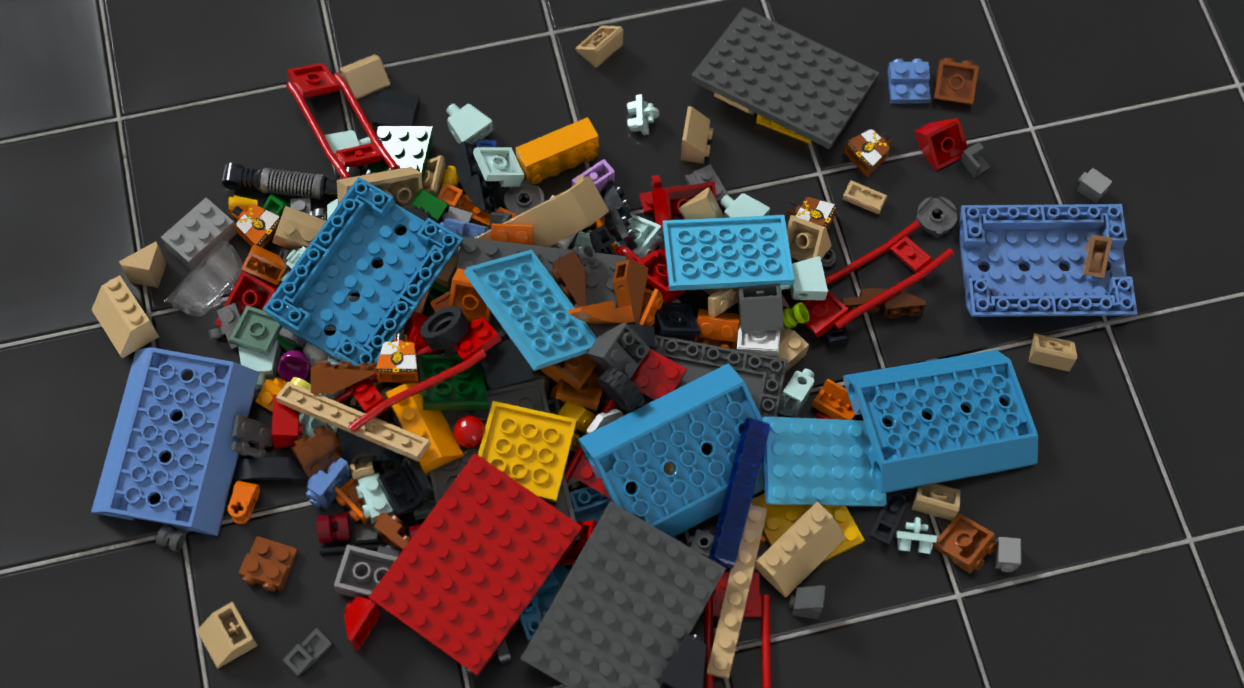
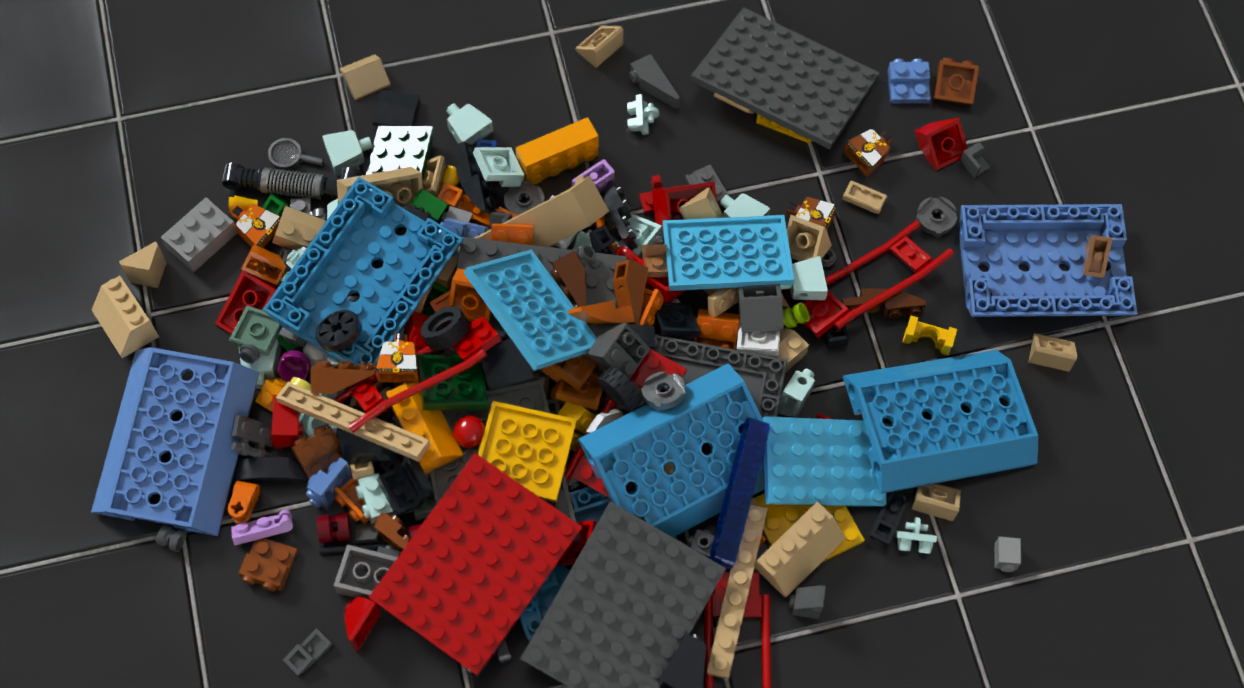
clear windscreen [164,241,243,317] -> none
tan slope [197,602,258,668] -> none
flat silver plate [208,303,242,349] -> none
red plate [286,63,399,179] -> none
tan slope [681,106,713,164] -> none
orange bracket [811,379,855,420] -> none
dark orange plate [933,513,997,574] -> none
light grey brick [1077,168,1112,204] -> none
none -> lavender plate [231,509,293,546]
none -> dark grey plate [239,344,260,364]
none -> piece [268,138,324,171]
none -> black wheel [315,310,362,352]
none -> dark grey slope [629,54,680,109]
none -> medium nougat slope [641,245,668,278]
none -> flat silver plate [642,372,686,412]
none -> yellow piece [902,316,957,356]

